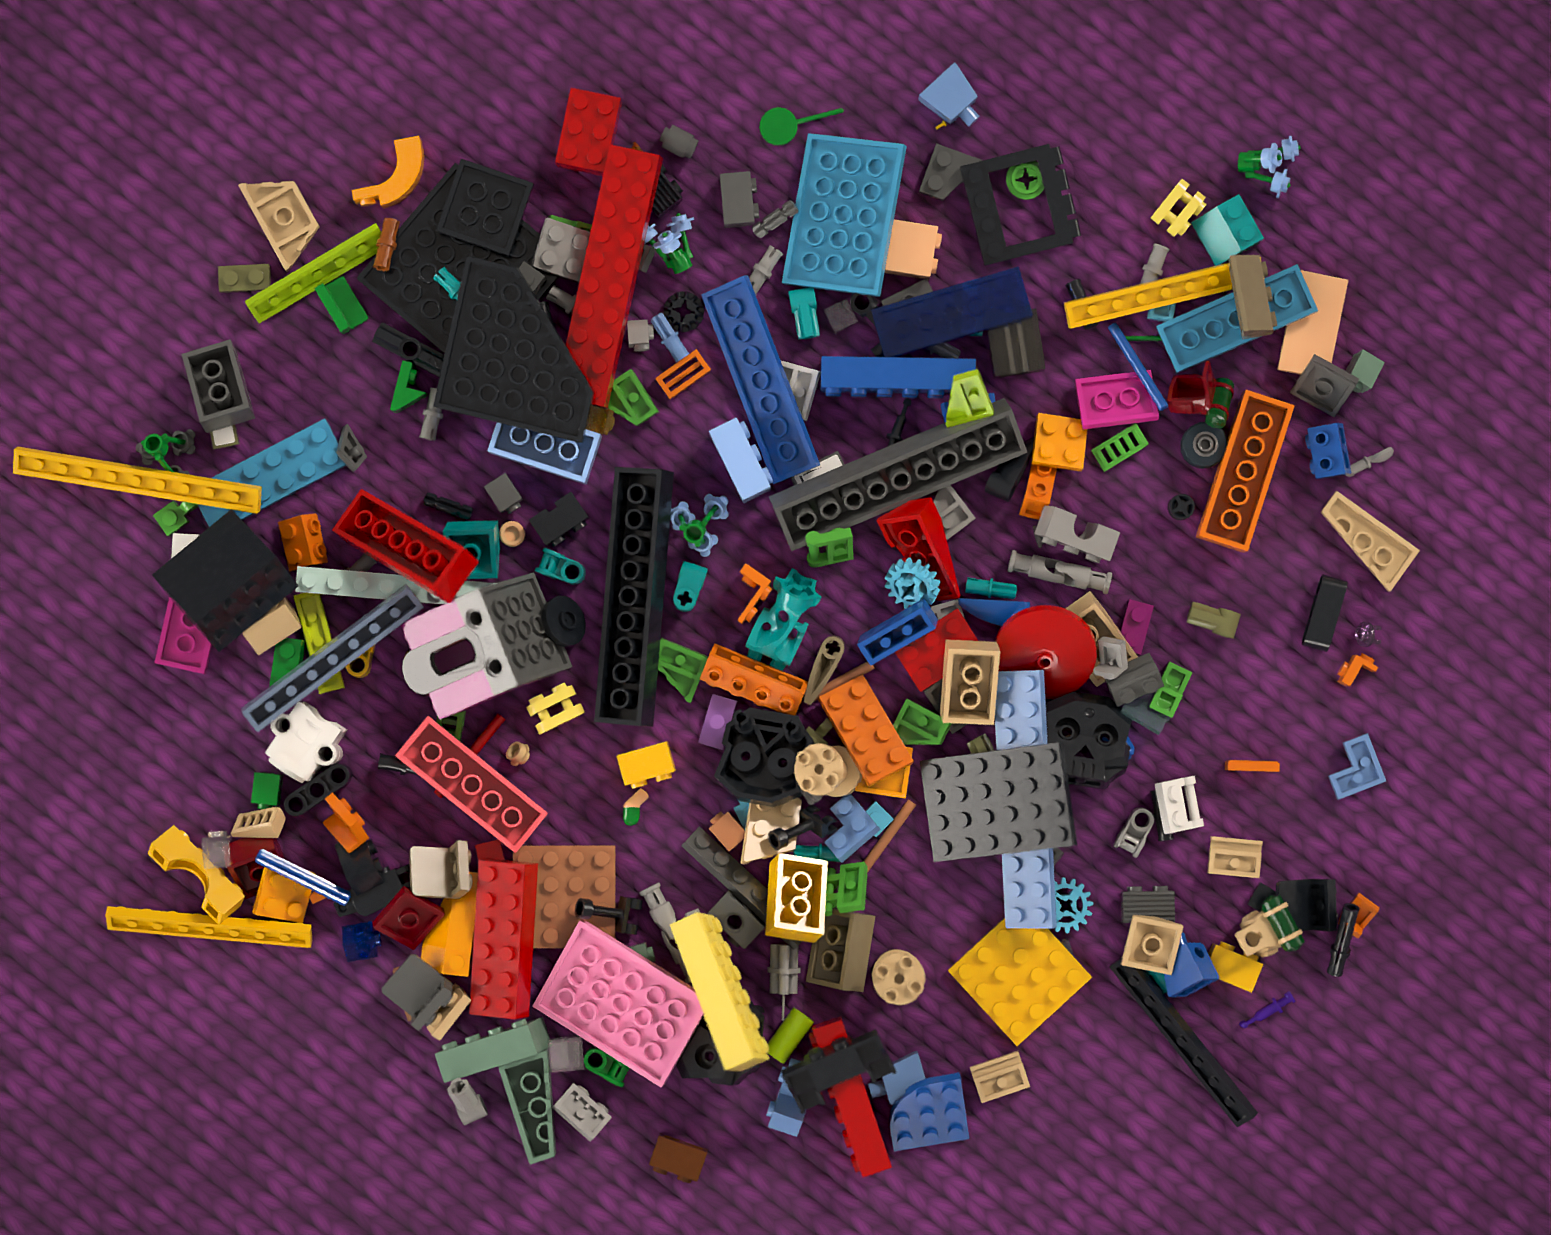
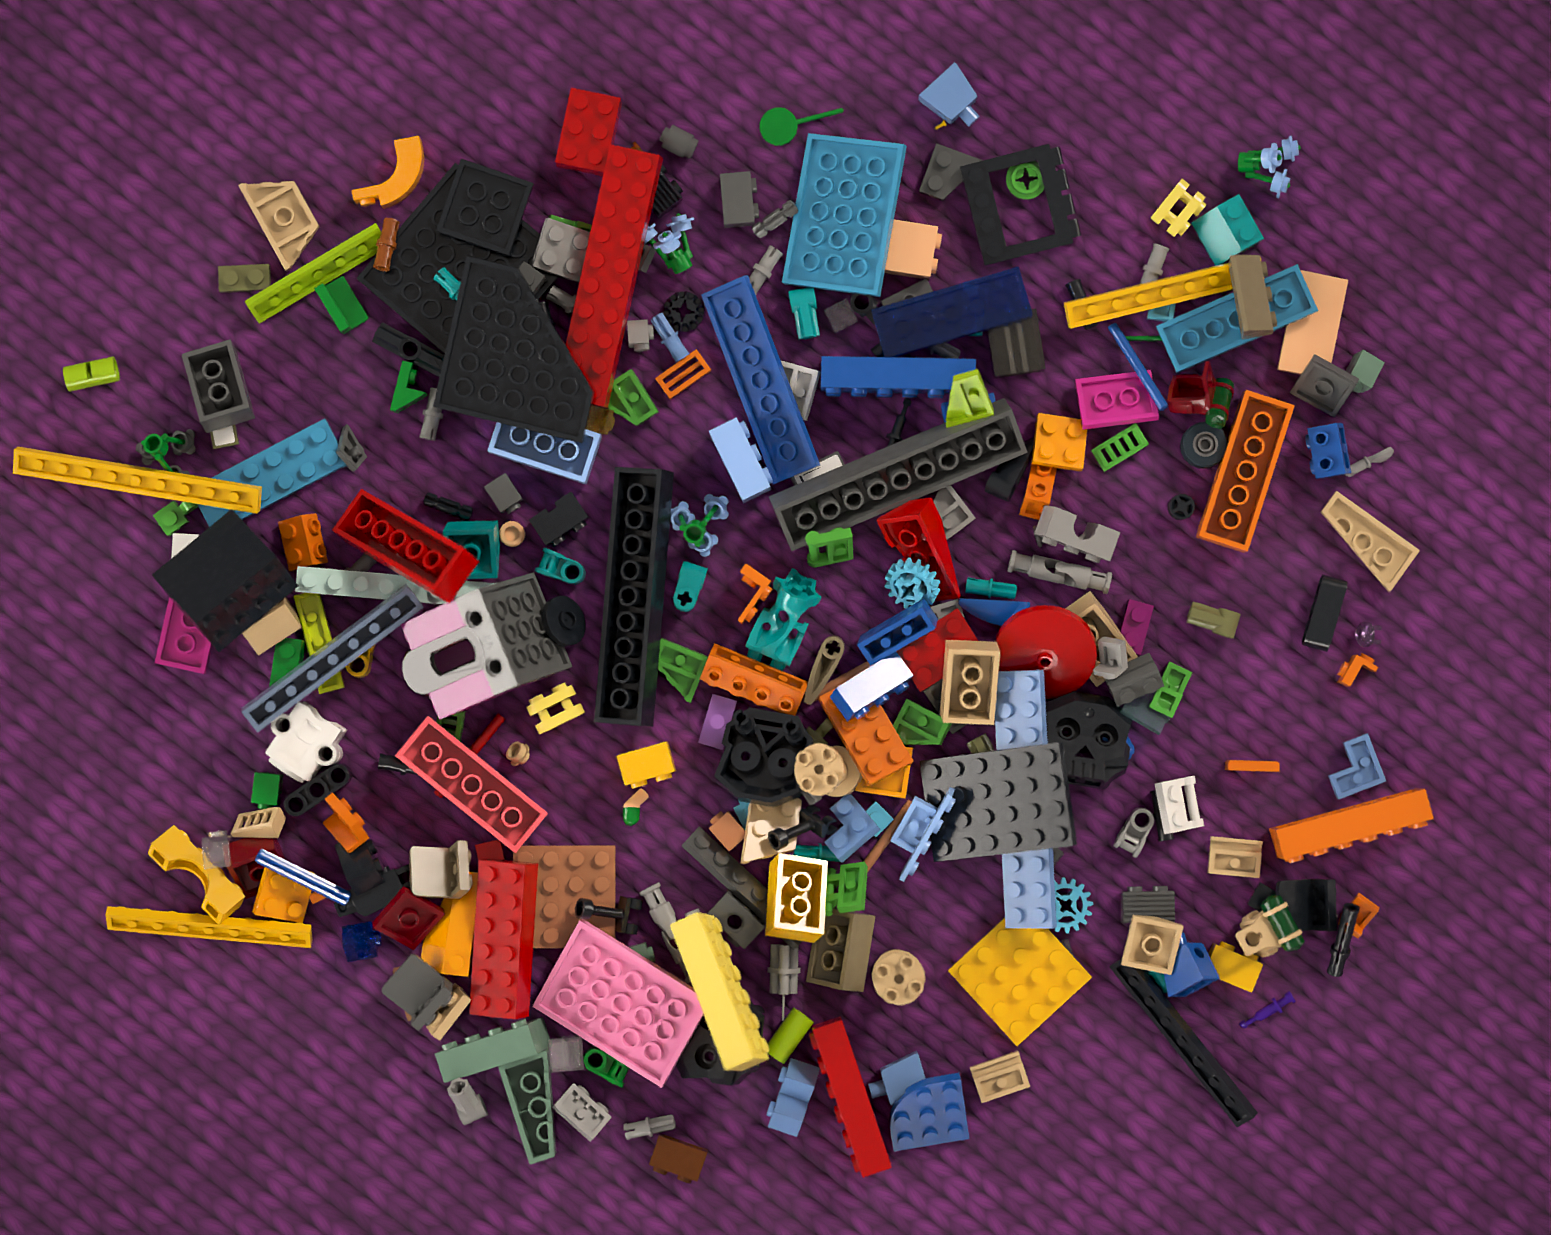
black bracket [781,1029,897,1114] -> none
none -> lime pin [63,356,120,392]
none -> light grey axle [624,1114,676,1140]
none -> brick [830,652,914,722]
none -> light blue bracket [890,787,956,882]
none -> orange brick [1269,788,1434,863]

